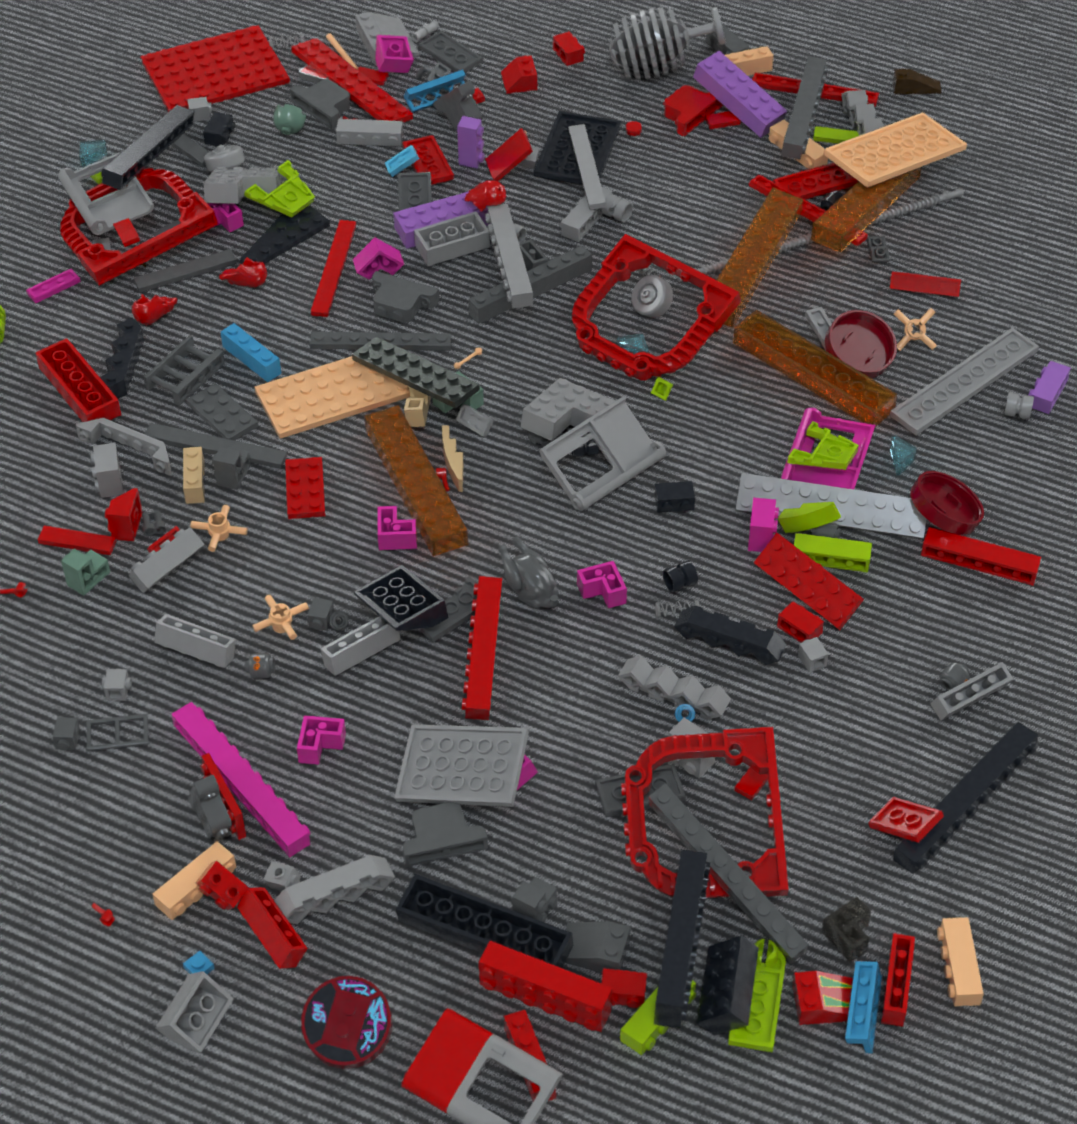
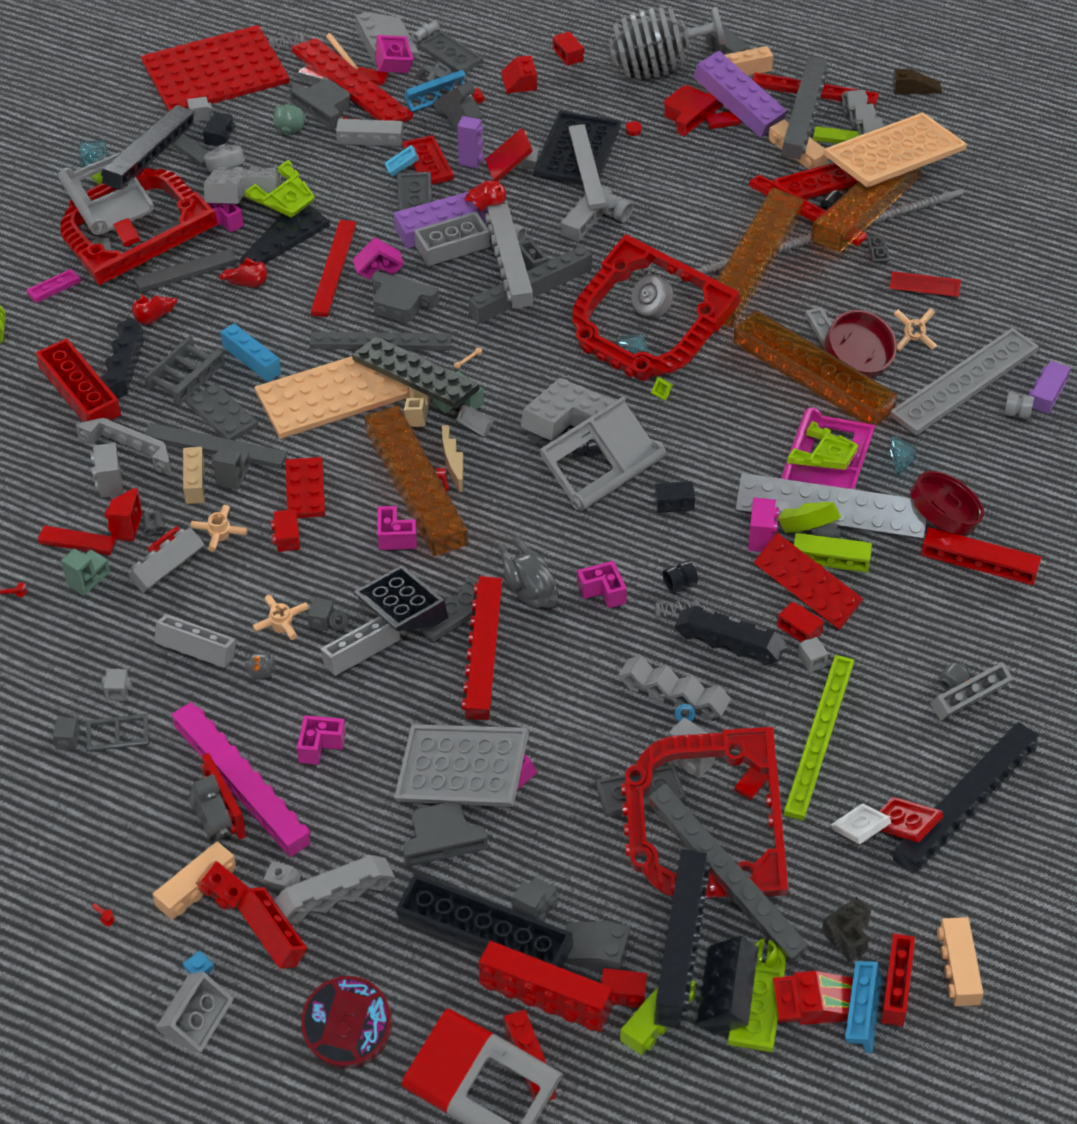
none -> red brick [271,509,301,552]
none -> red plate [772,976,801,1023]
none -> lime plate [784,655,854,821]
none -> white tile [831,803,891,844]

